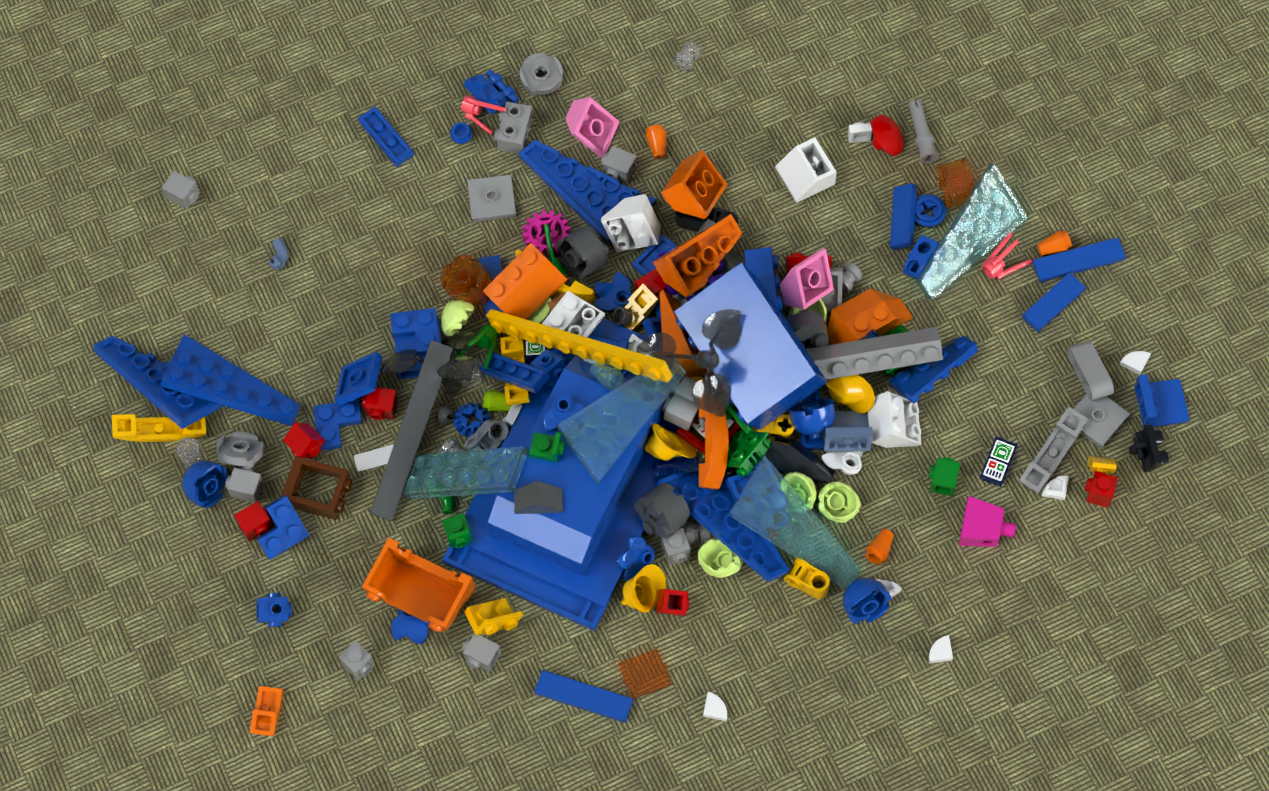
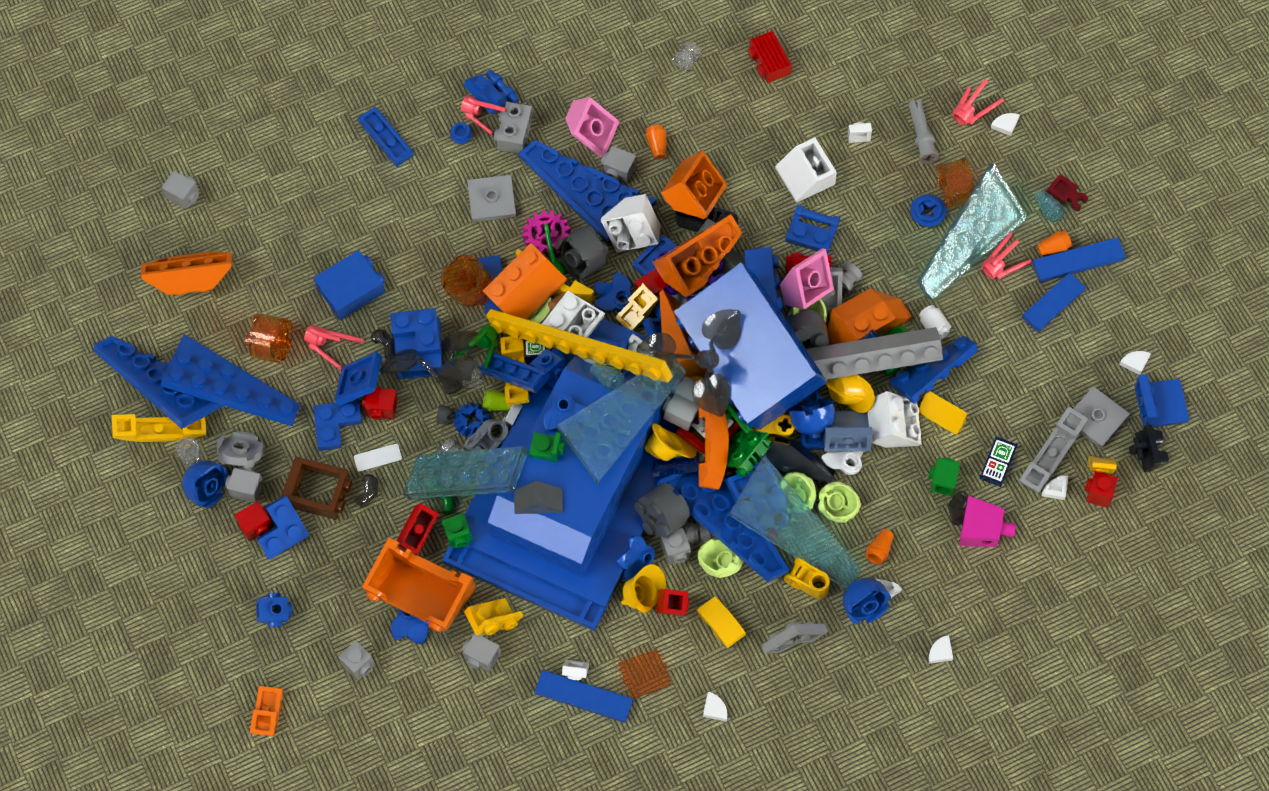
sand blue arm [269,238,289,270] -> none
red brick [283,422,326,458] -> none
dark grey tile [369,340,453,521] -> none
yellowish green hair [440,300,475,336] -> none
light grey plate [519,53,563,96] -> none
dark grey hinge [613,307,633,326] -> none
red dish [870,115,904,156] -> none
blue tile [890,183,917,250] -> none
blue leg [903,235,942,281] -> none
light grey beam [1067,341,1114,400] -> none
none -> orange wedge [141,251,232,295]
none -> clear orange brick [245,313,293,364]
none -> coral plant [304,325,364,370]
none -> blue brick [313,250,386,320]
none -> clear smoke arm [354,474,378,508]
none -> clear smoke arm [371,329,396,359]
none -> red brick [396,503,439,555]
none -> white plate [562,660,589,680]
none -> yellow slope [696,596,746,649]
none -> red brick [747,30,792,83]
none -> light grey plate [762,621,828,654]
none -> blue plate [785,204,840,255]
none -> white brick [919,305,951,339]
none -> yellow slope [919,391,967,435]
none -> clear smoke arm [948,491,968,525]
none -> coral plant [952,79,1004,126]
none -> white tile [991,113,1020,136]
none -> clear light blue cone [1034,190,1065,222]
none -> dark red plate [1046,174,1088,212]

